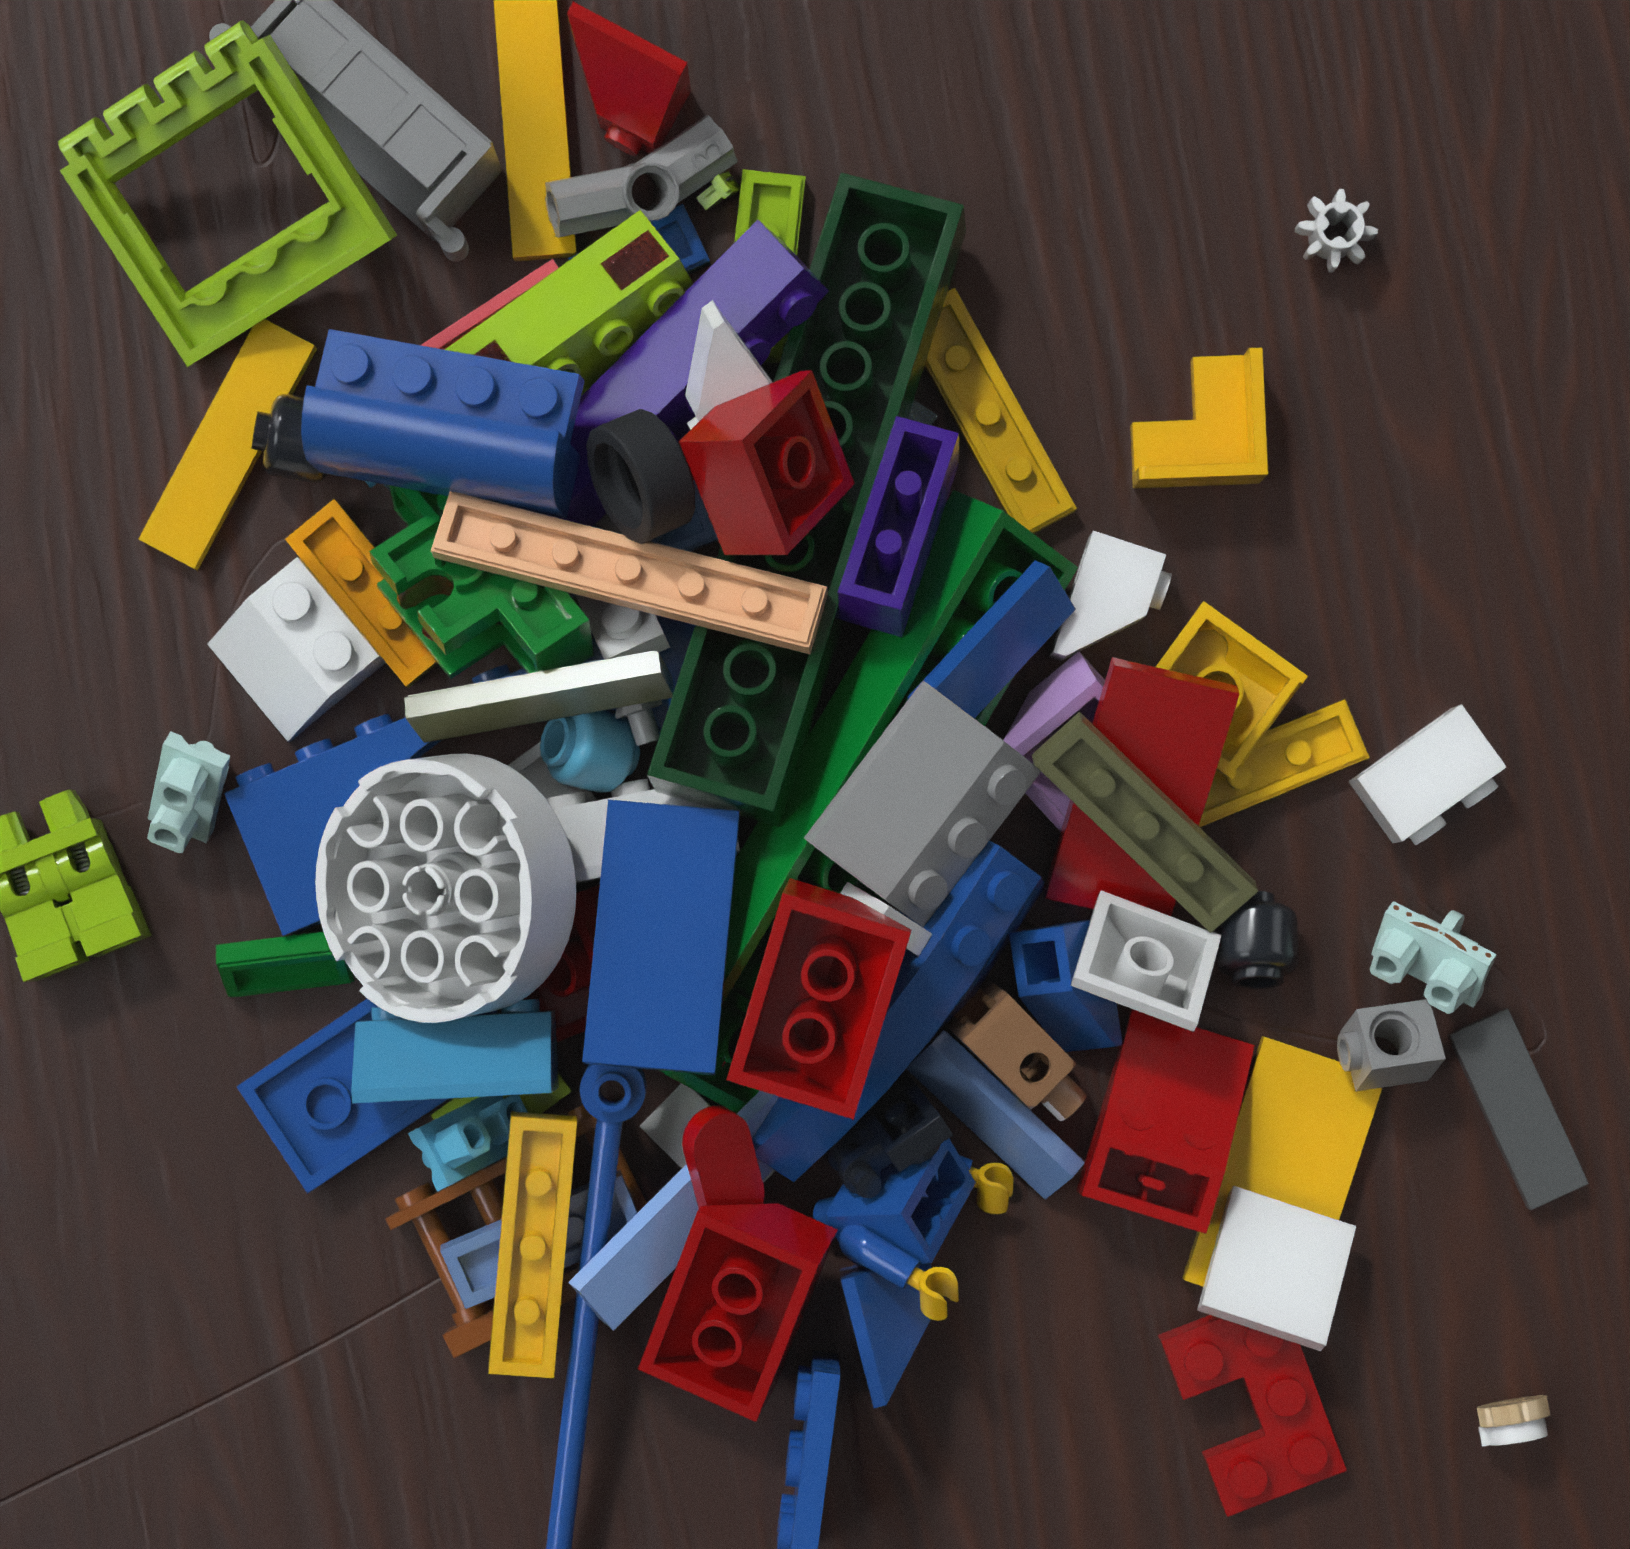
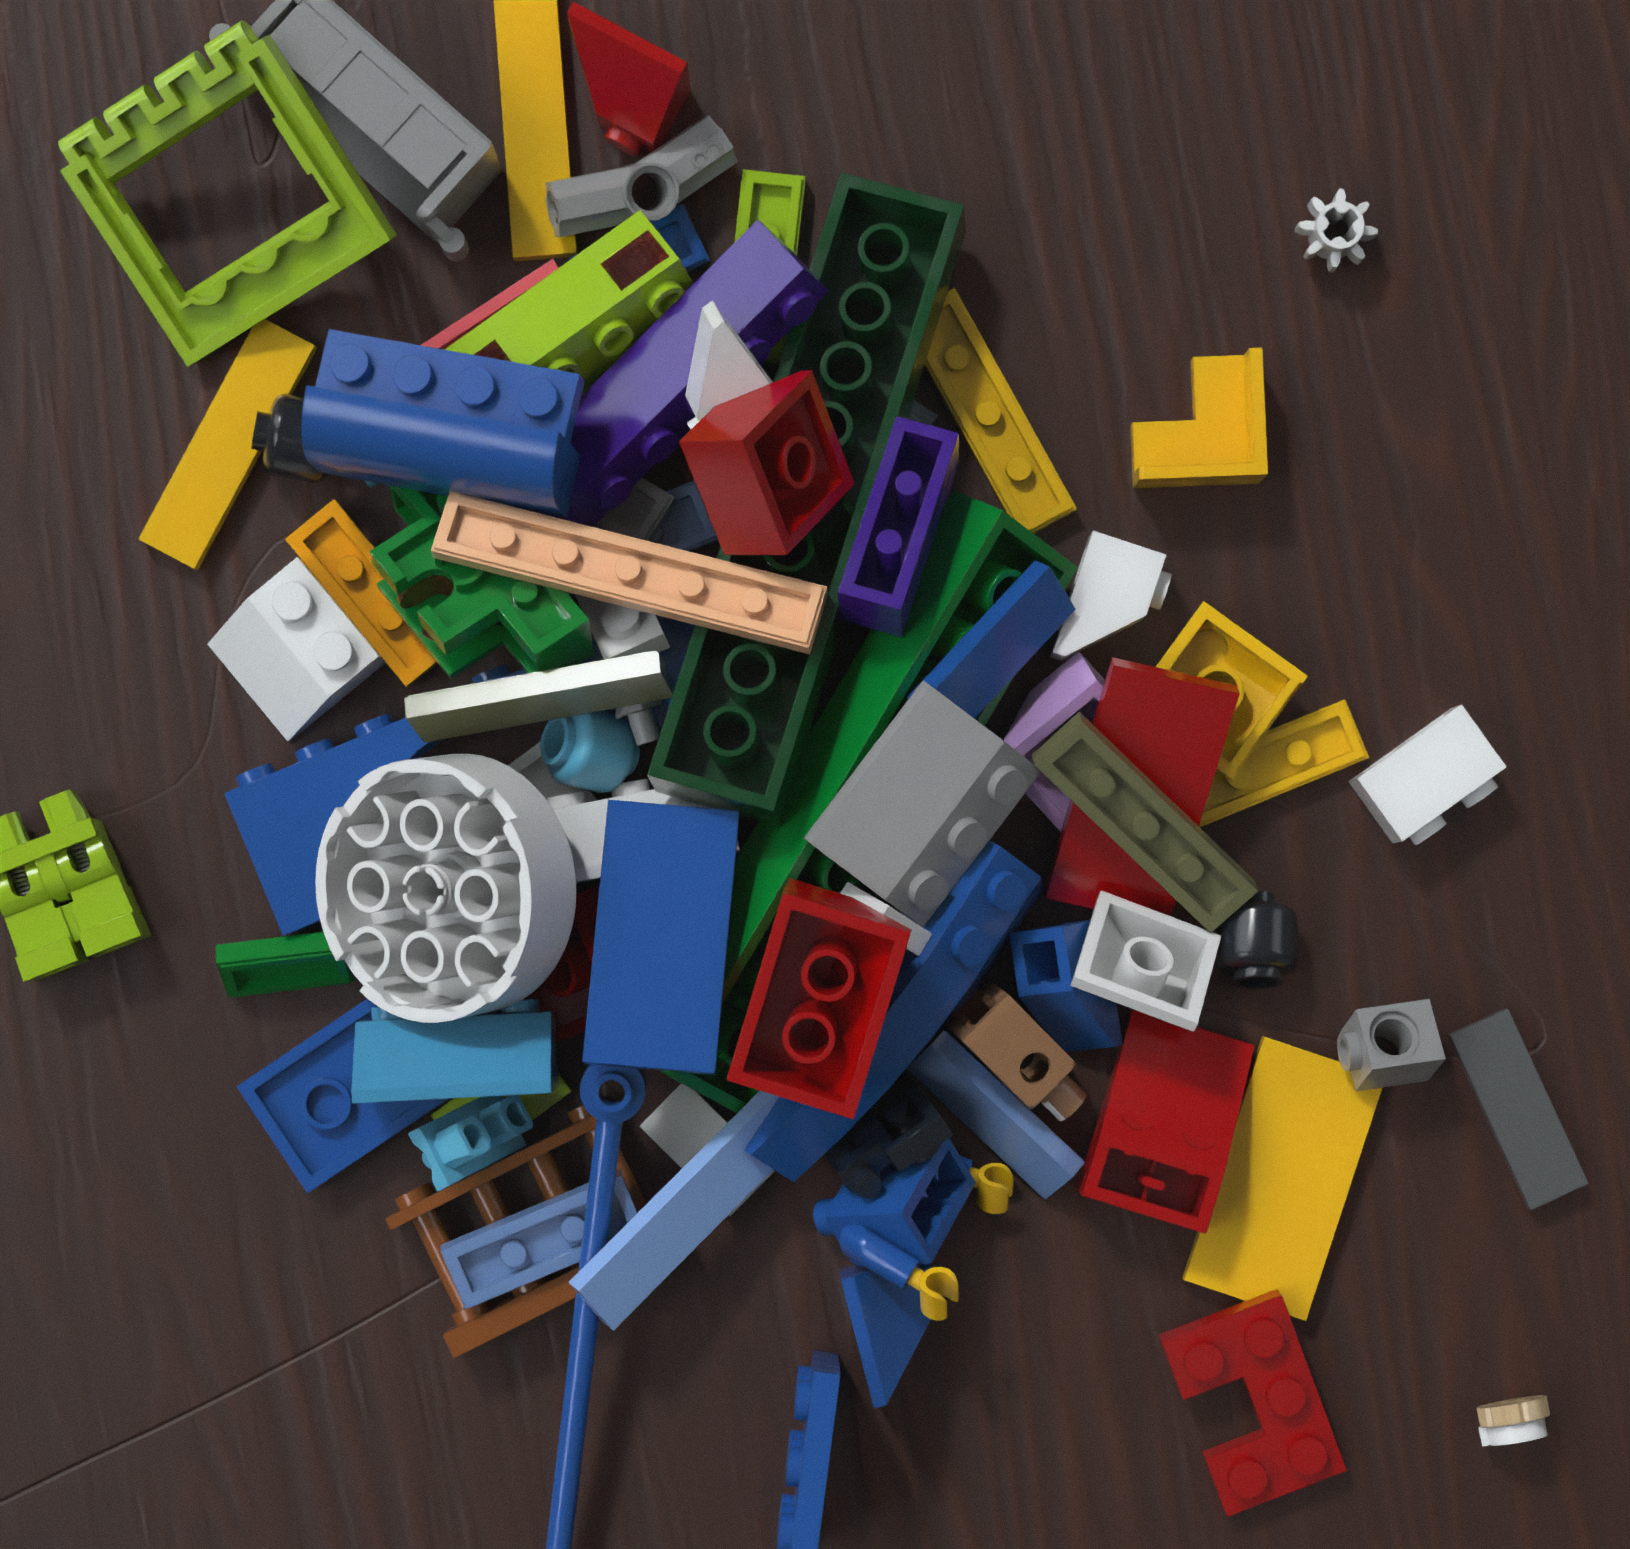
light aqua hips [147,731,230,853] -> none
yellow plate [488,1111,577,1378] -> none
black tyre [586,409,696,544] -> none
red slope [638,1203,838,1422] -> none
red tile [682,1105,765,1208] -> none
lime piece [696,172,740,210] -> none
white tile [1197,1186,1356,1351] -> none
light aqua hips [1370,901,1497,1014] -> none

